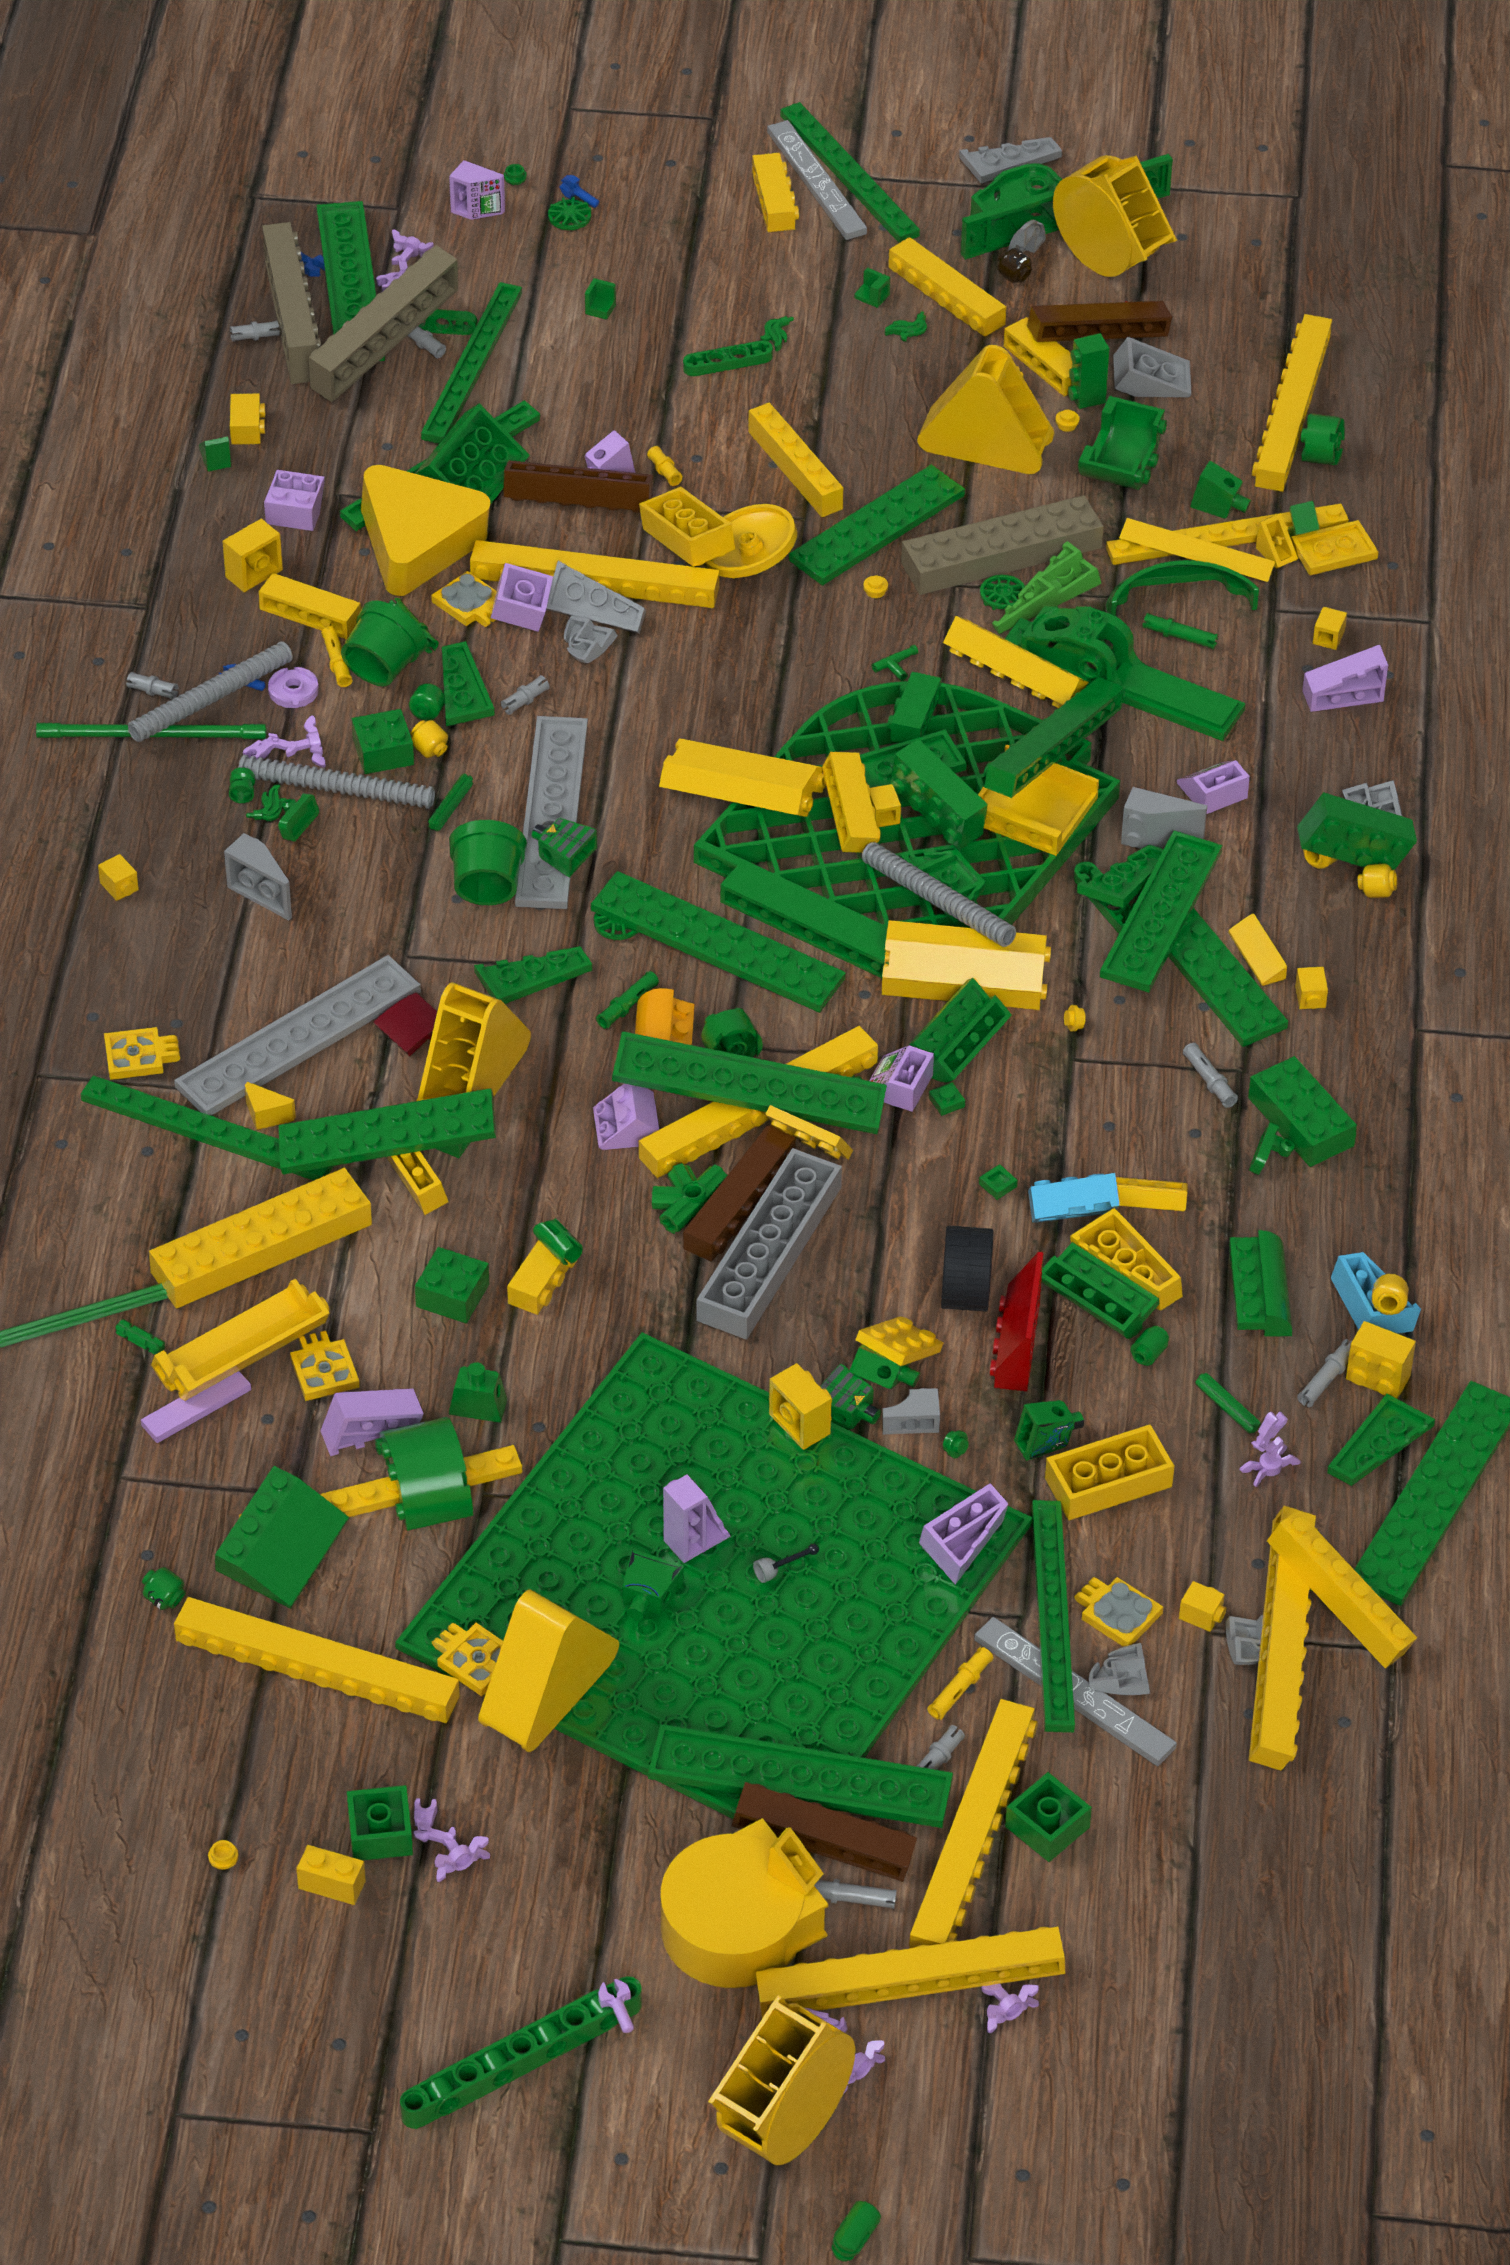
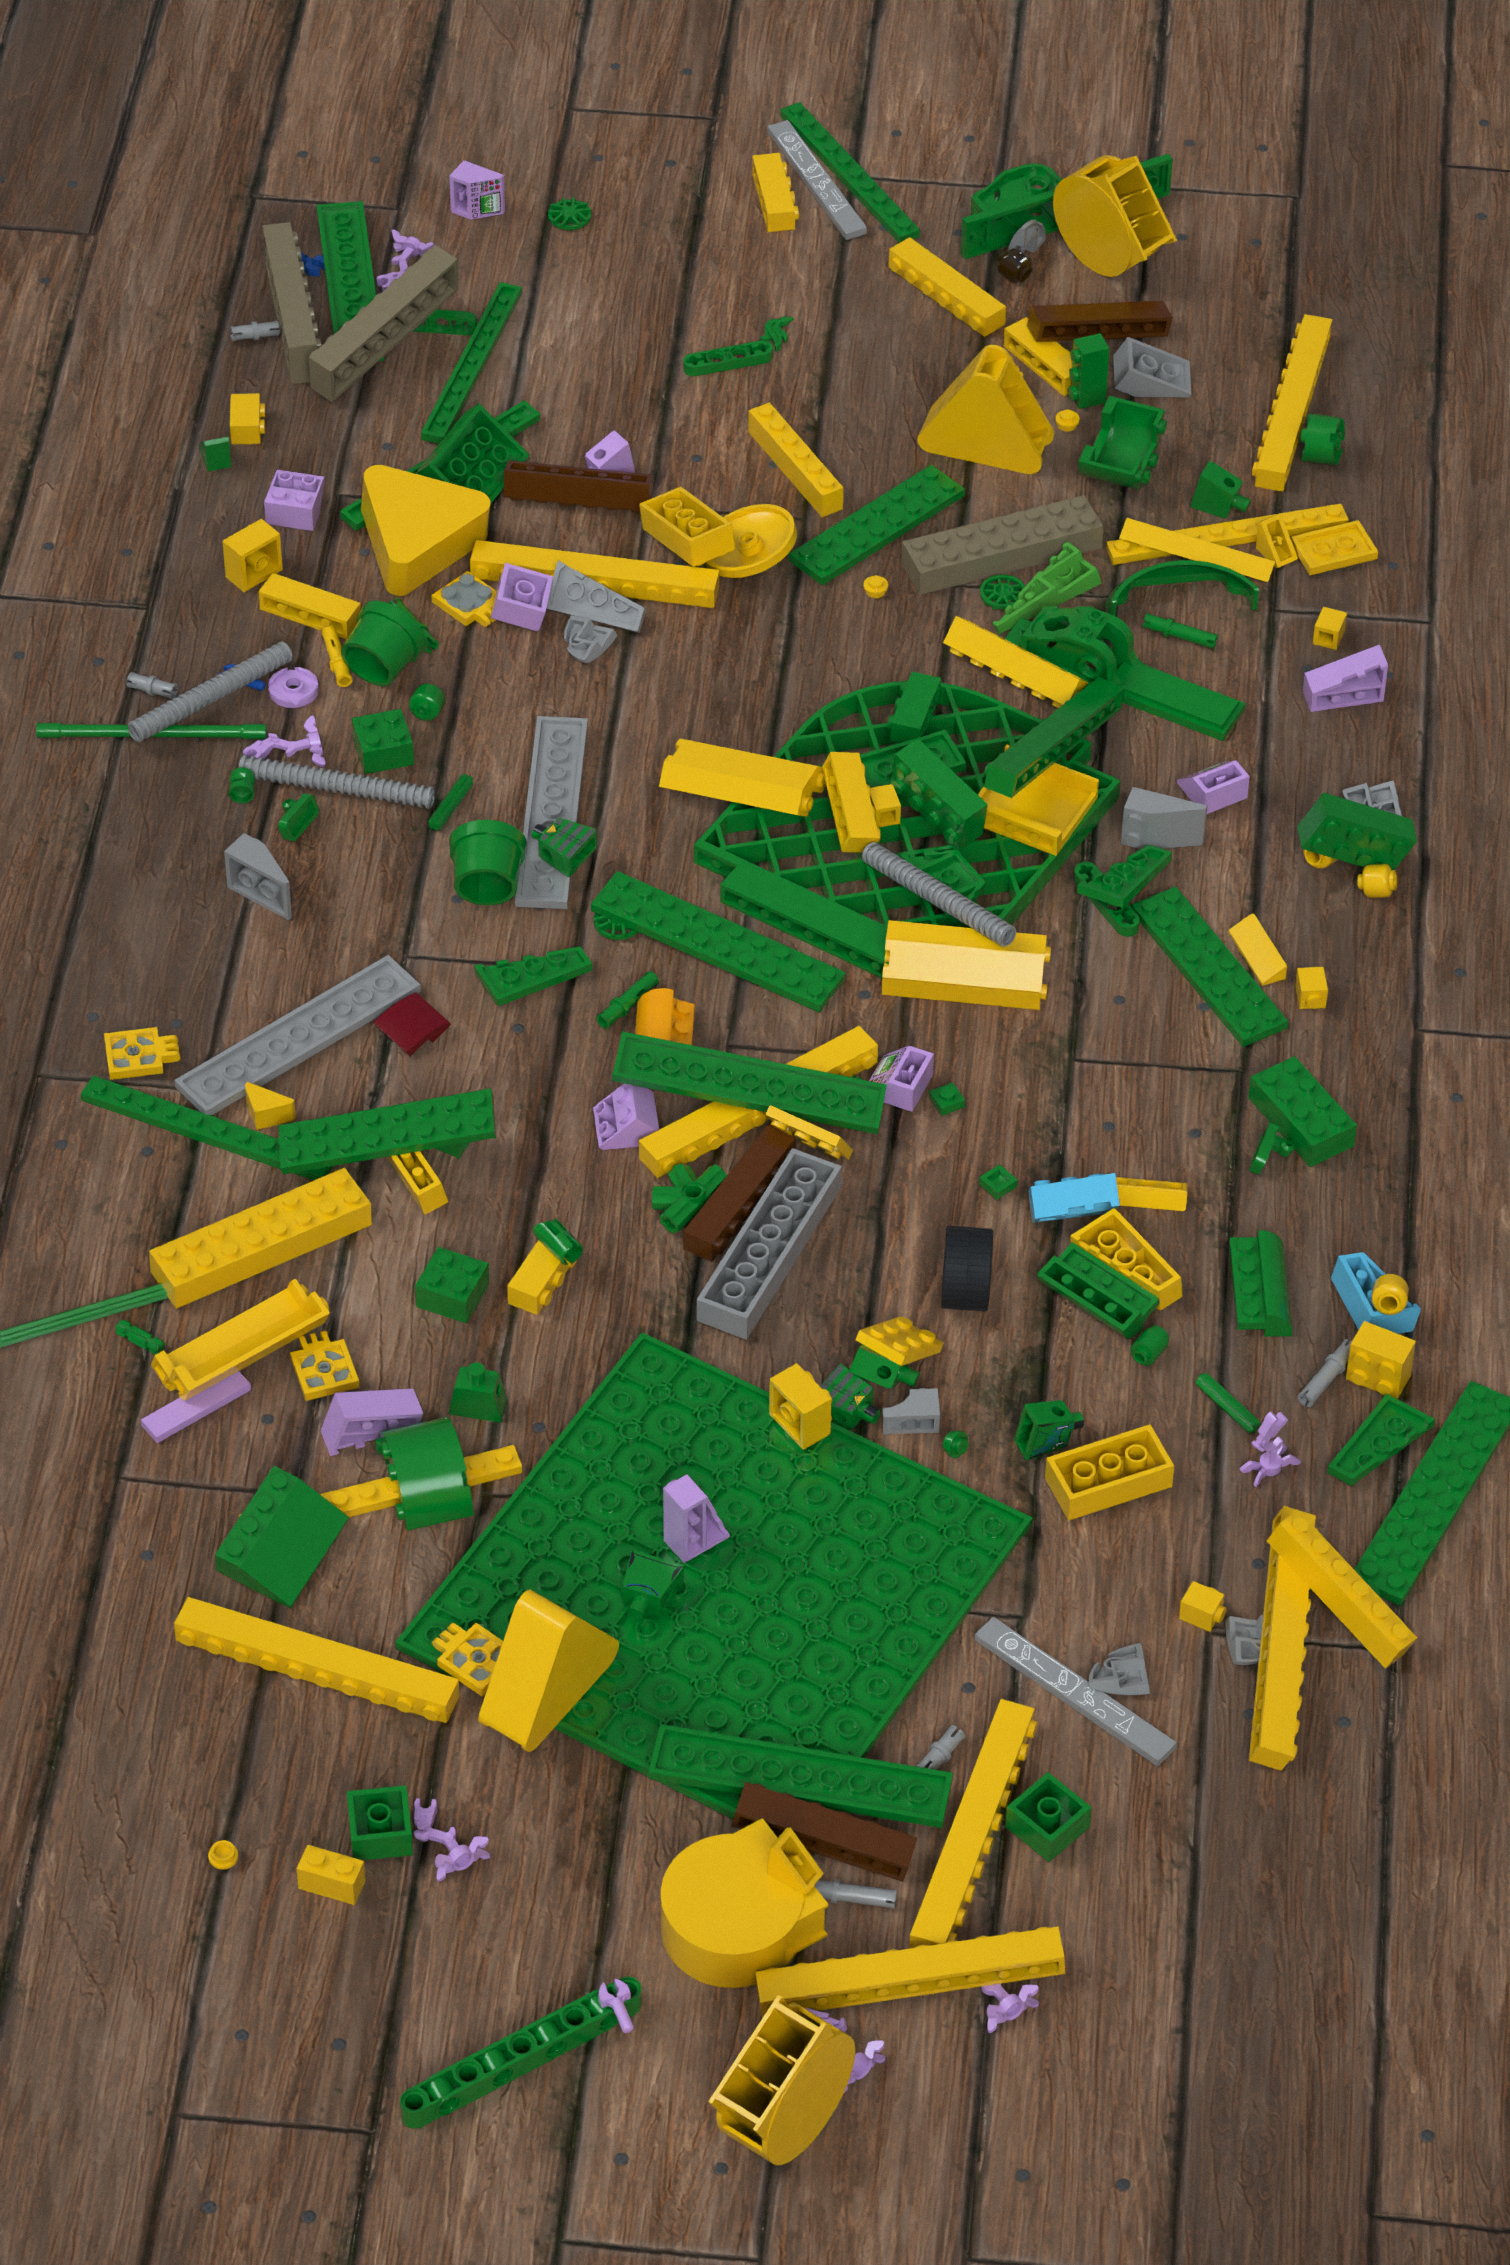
yellow brick [98,854,139,901] -> none
green head [142,1567,186,1610] -> none
green piece [246,785,287,821] -> none
light grey pin [407,326,446,358] -> none
yellow head [410,720,448,758] -> none
yellow brick [417,982,531,1101] -> none
green wing [442,641,495,726] -> none
light grey pin [501,675,550,715] -> none
green plate [504,164,527,185] -> none
blue bar [559,175,599,208] -> none
green panel [585,278,616,320] -> none
yellow pin [647,446,683,486] -> none
green brick [701,1008,763,1058] -> none
hinge [753,1544,819,1583] -> none
green arm [832,2201,881,2262] -> none
green panel [854,268,890,308] -> none
green piece [871,645,918,681] -> none
green piece [885,311,927,341] -> none
green brick [909,978,1012,1082] -> none
lavender wedge [919,1484,1008,1585] -> none
yellow pin [927,1647,994,1720] -> none
light grey wing [959,137,1062,184] -> none
red slope [990,1252,1044,1392] -> none
green plate [1031,1500,1075,1733] -> none
yellow plate [1064,1005,1085,1032] -> none
piece [1074,1577,1163,1647] -> none
green plate [1100,831,1222,993] -> none
light grey pin [1183,1042,1238,1108] -> none
green panel [1288,501,1320,536] -> none

